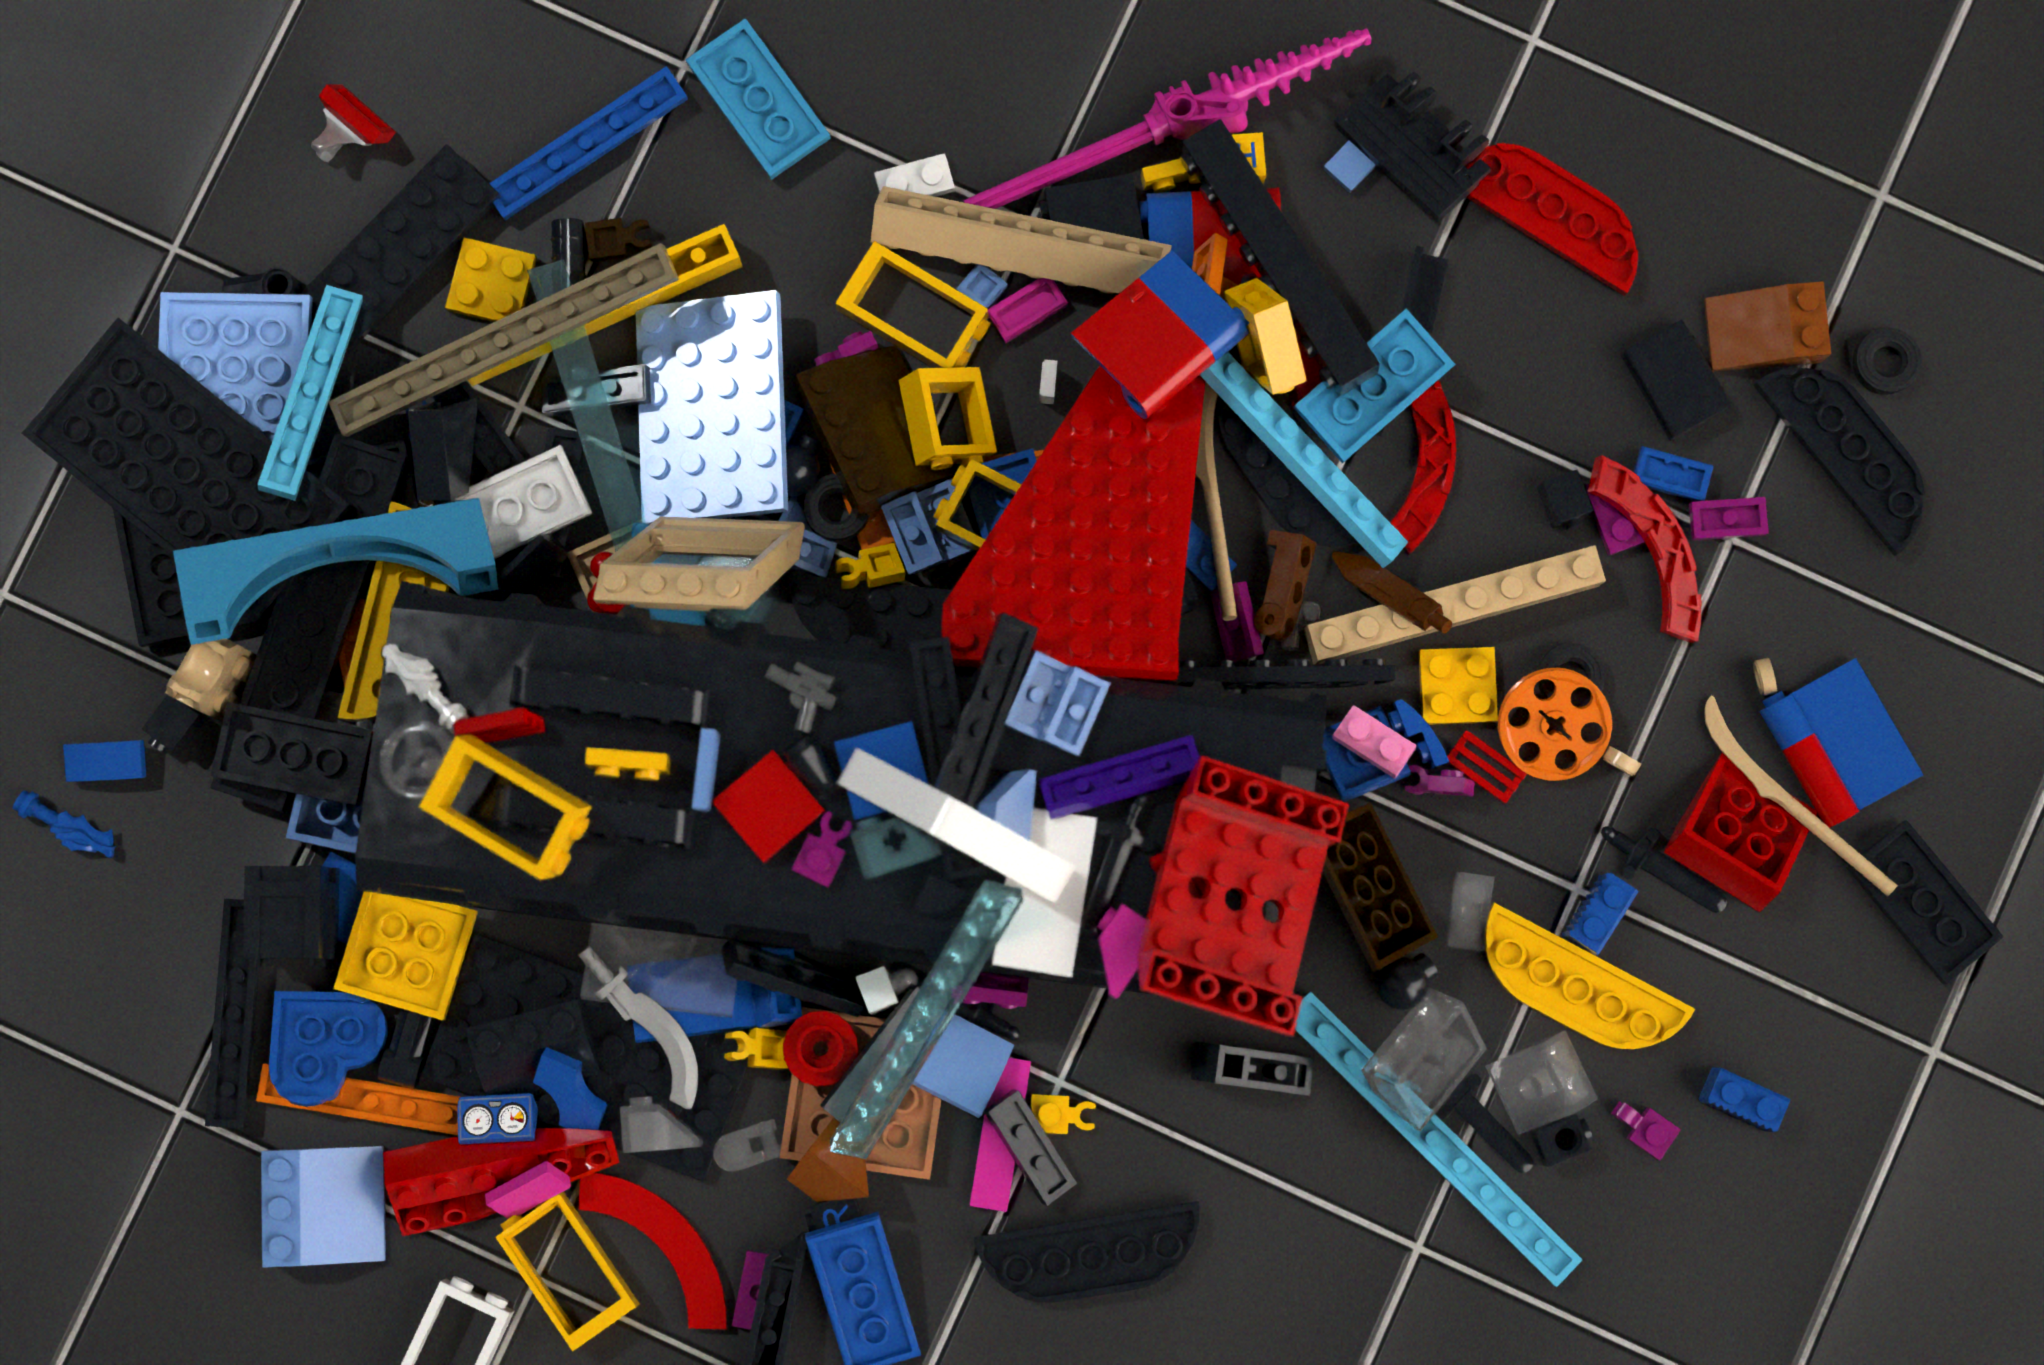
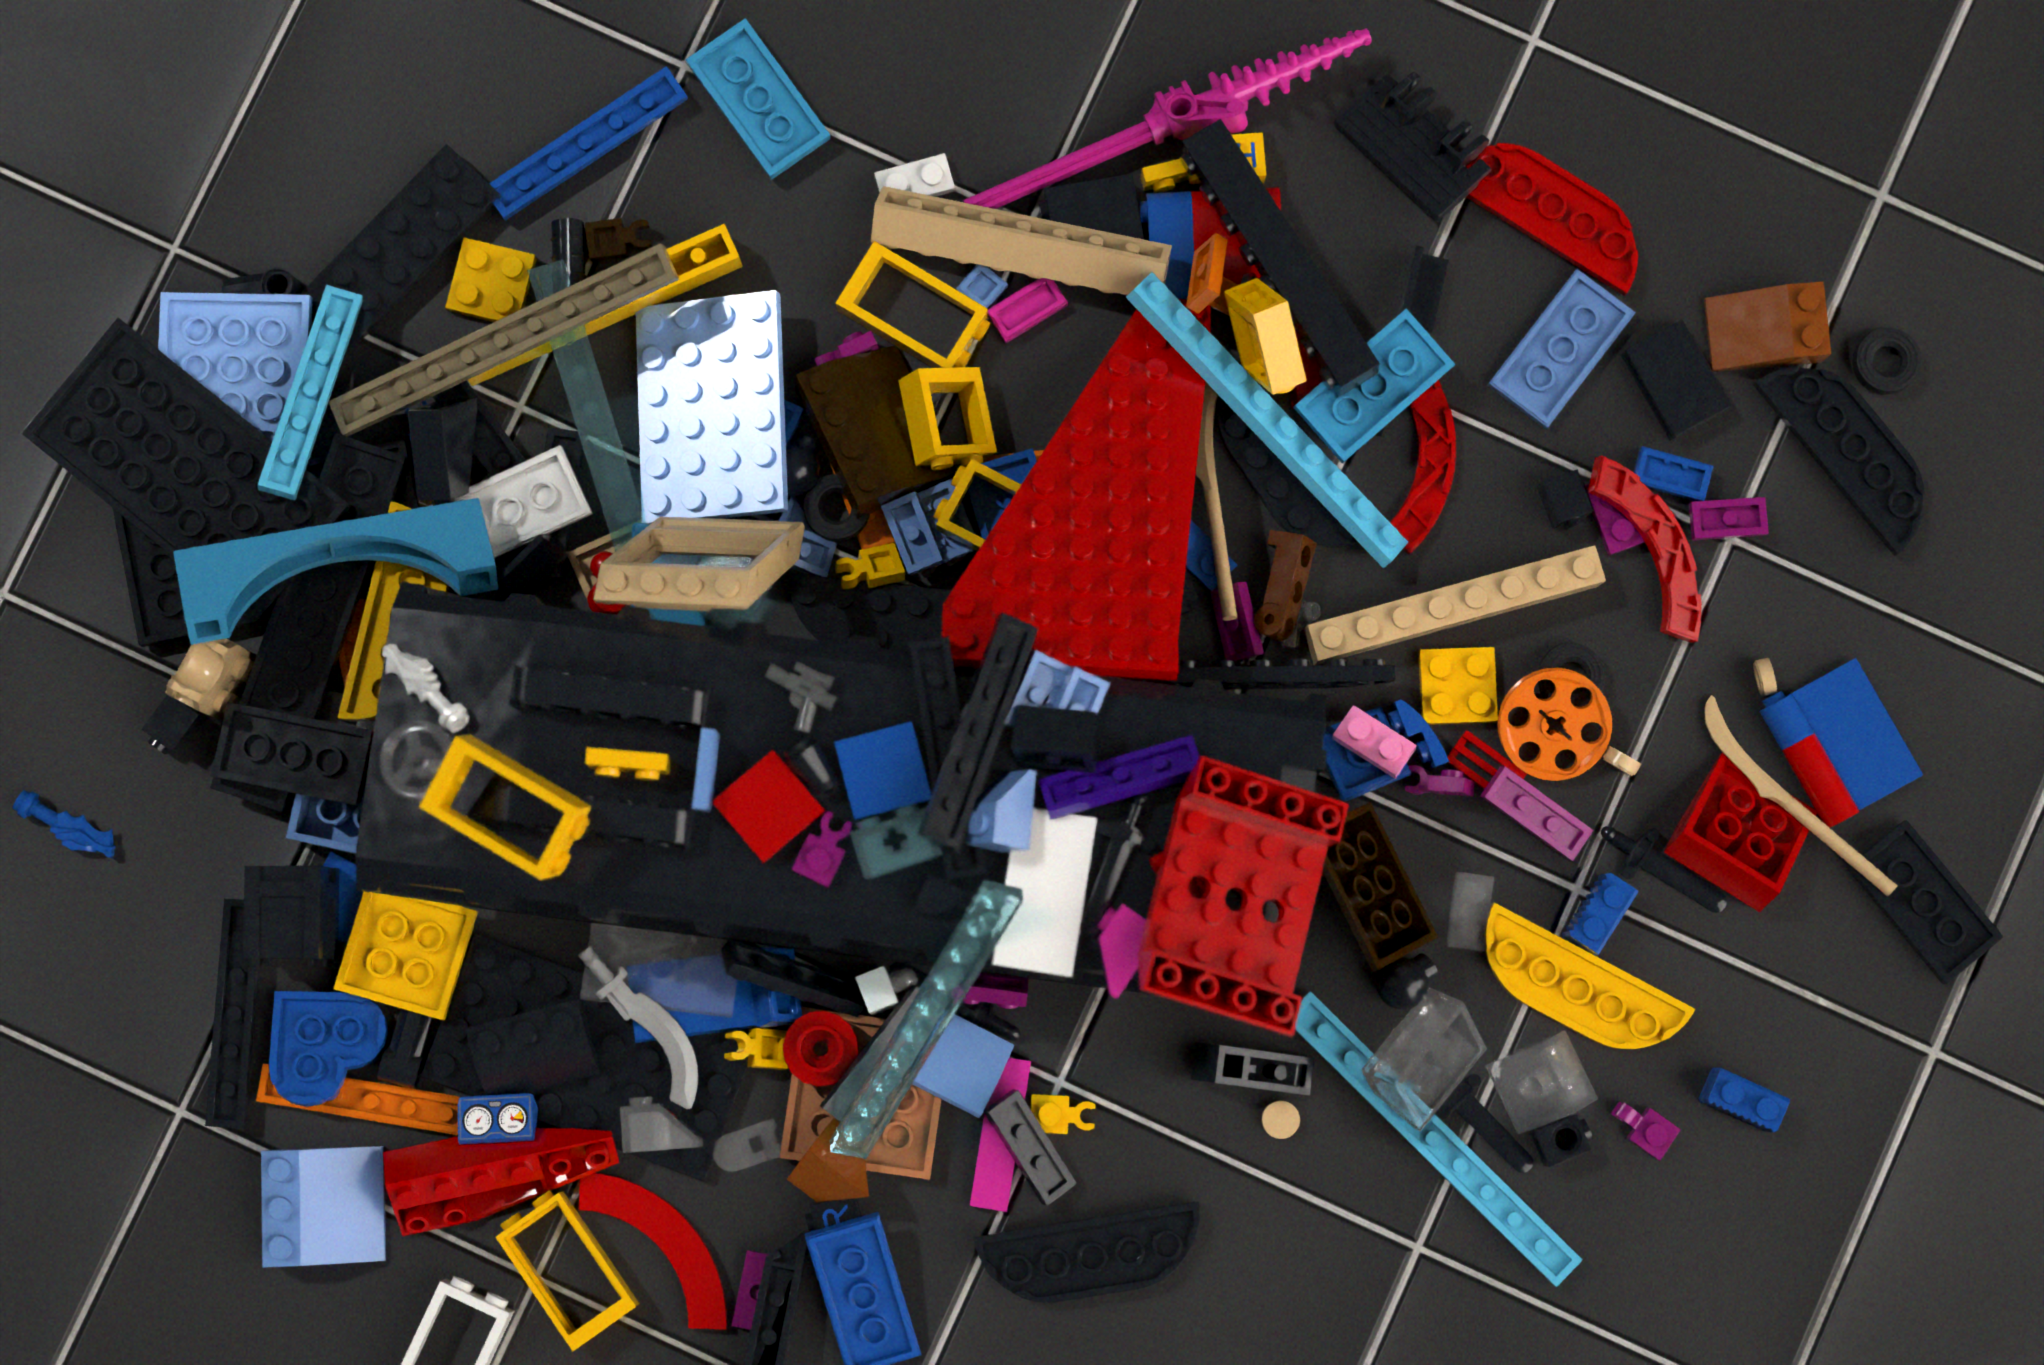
blue slope [63,740,146,782] -> none
red piece [311,84,396,162] -> none
red tile [454,707,545,743] -> none
dark pink tile [485,1161,571,1219] -> none
blue tile [533,1047,607,1130] -> none
black tile [541,364,651,416] -> none
white beam [837,748,1075,903] -> none
white tile [1039,359,1057,404] -> none
red door [1071,250,1249,419] -> none
medium blue tile [1323,140,1376,194] -> none
reddish brown piece [1332,551,1452,634] -> none
none -> black panel [1011,705,1098,773]
none -> tan tile [1261,1101,1300,1139]
none -> magenta plate [1480,766,1594,861]
none -> medium blue tile [1487,269,1636,430]

